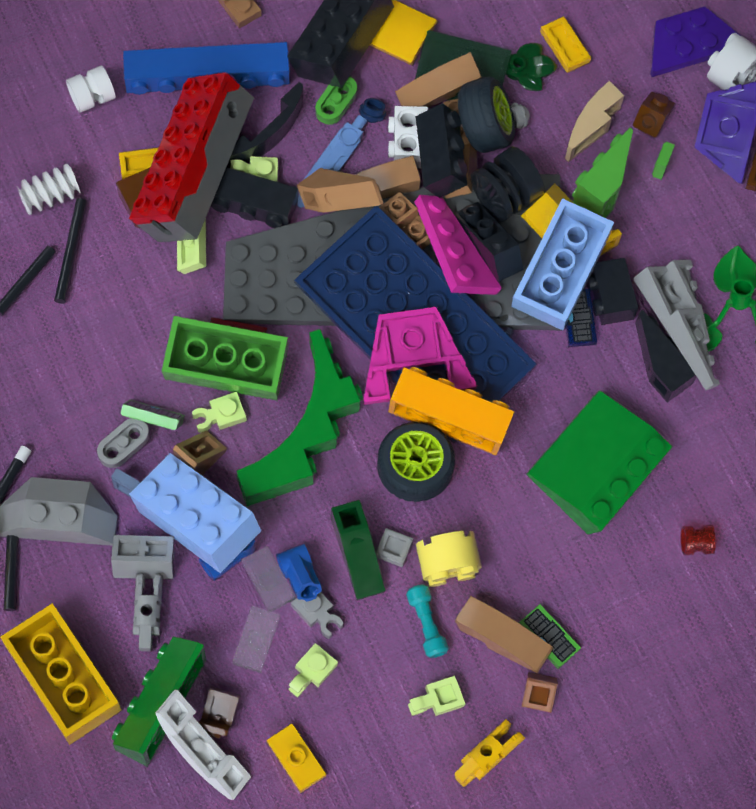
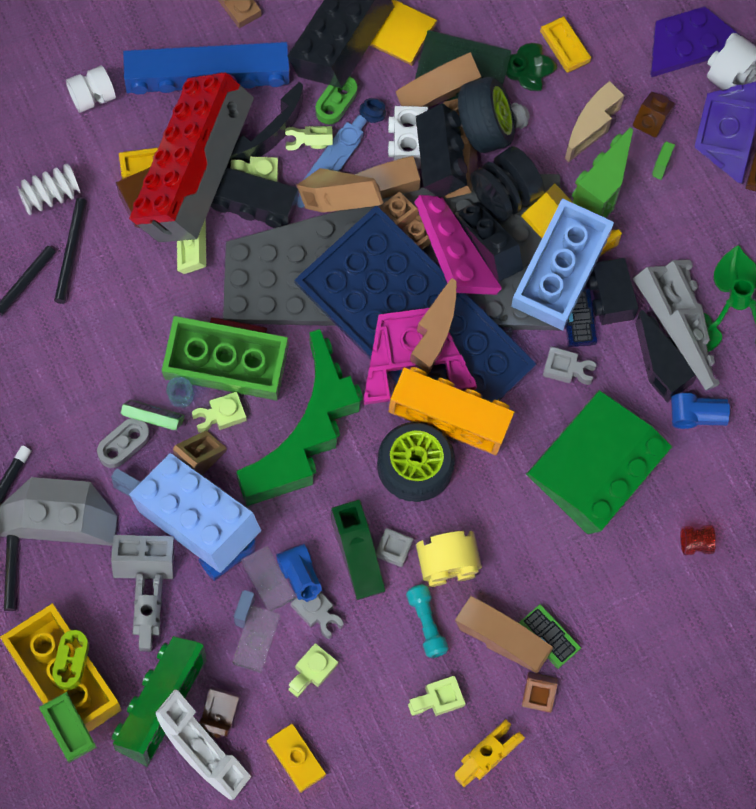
none -> bright green tile [39,692,97,763]
none -> lime beam [52,630,89,690]
none -> clear light blue bush [166,377,194,408]
none -> sand blue tile [234,590,255,629]
none -> yellowish green plate [285,126,333,150]
none -> medium nougat slope [410,278,456,374]
none -> light grey plate [543,347,596,385]
none -> blue piece [671,393,730,429]

